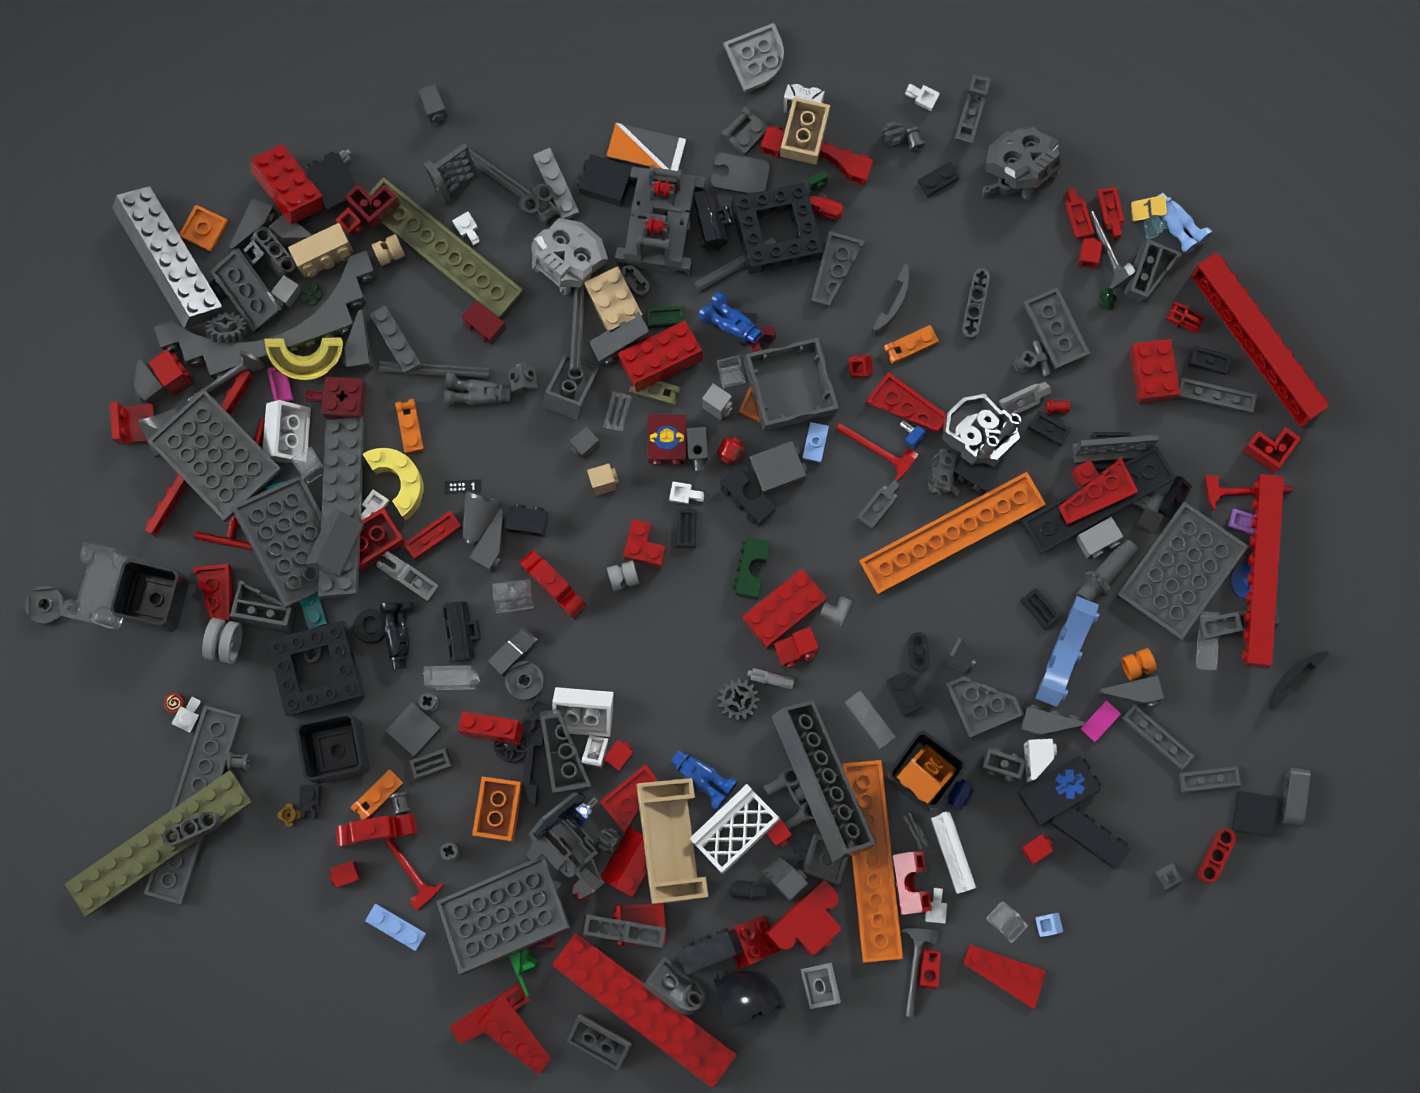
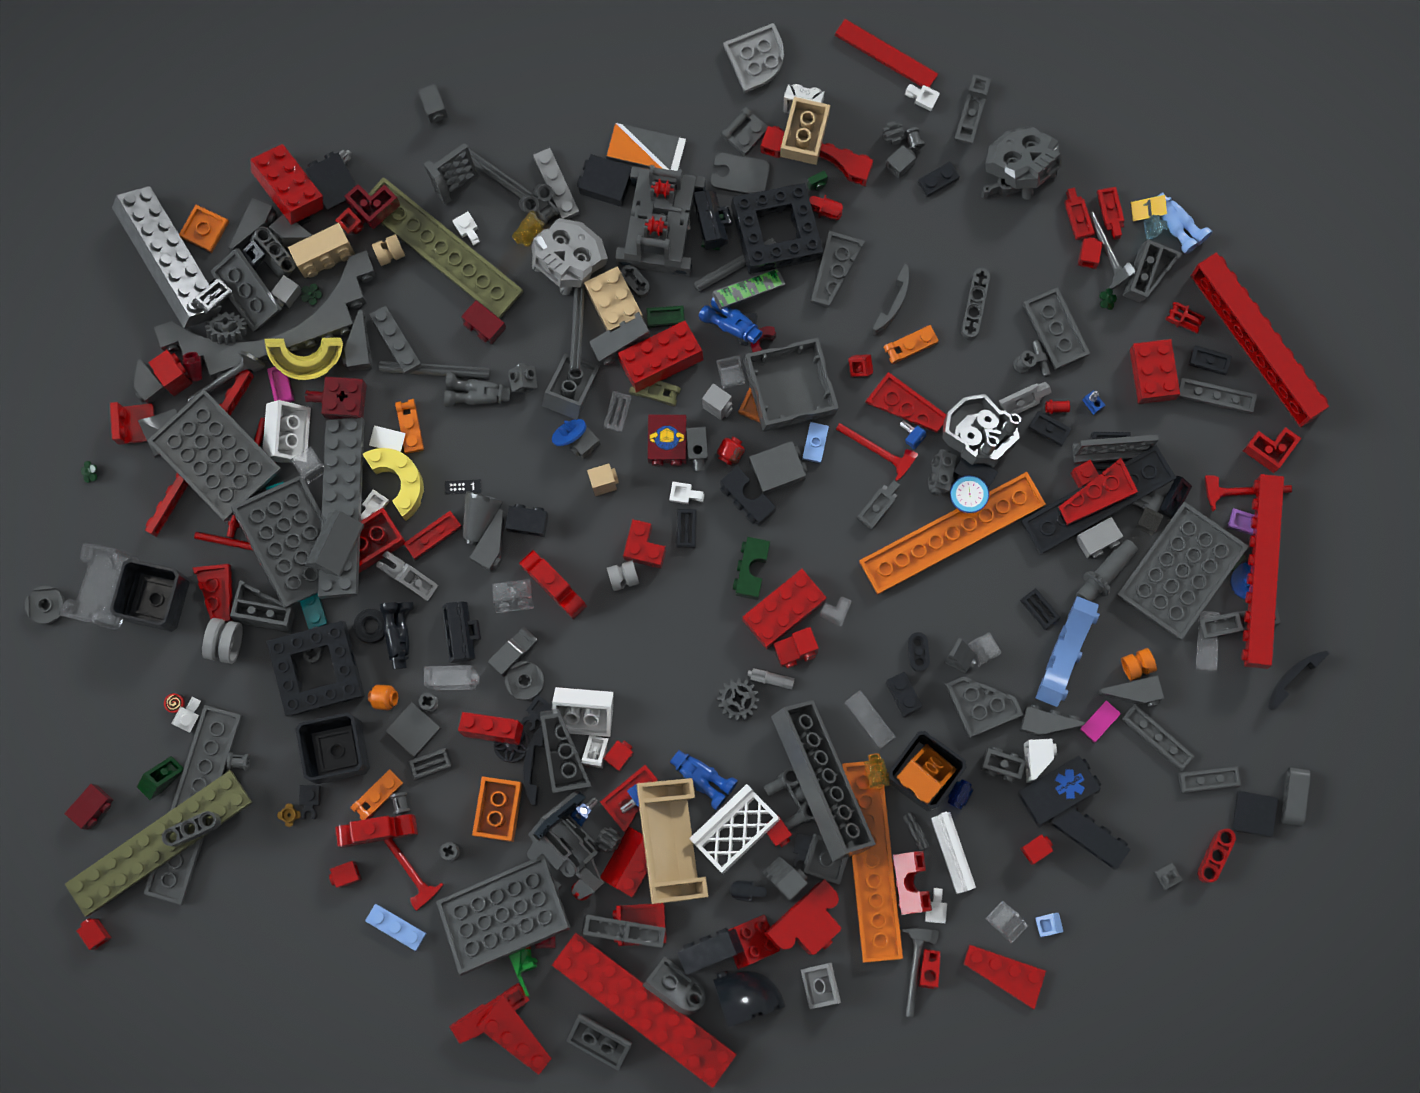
none -> dark red brick [64,784,113,830]
none -> red brick [76,918,111,950]
none -> dark green plant [81,461,97,483]
none -> dark green slope [137,756,184,800]
none -> dark red cone [182,352,202,381]
none -> tile [192,278,232,314]
none -> orange head [368,685,398,710]
none -> white sticker [369,425,406,452]
none -> clear yellow hips [512,211,545,247]
none -> blue piece [552,419,586,446]
none -> piece [620,784,639,813]
none -> tile [712,268,785,310]
none -> red tile [835,19,938,88]
none -> clear yellow hips [864,753,890,789]
none -> dark grey brick [886,145,916,179]
none -> piece [950,476,989,513]
none -> clear piece [968,633,1002,666]
none -> blue piece [1082,390,1105,415]

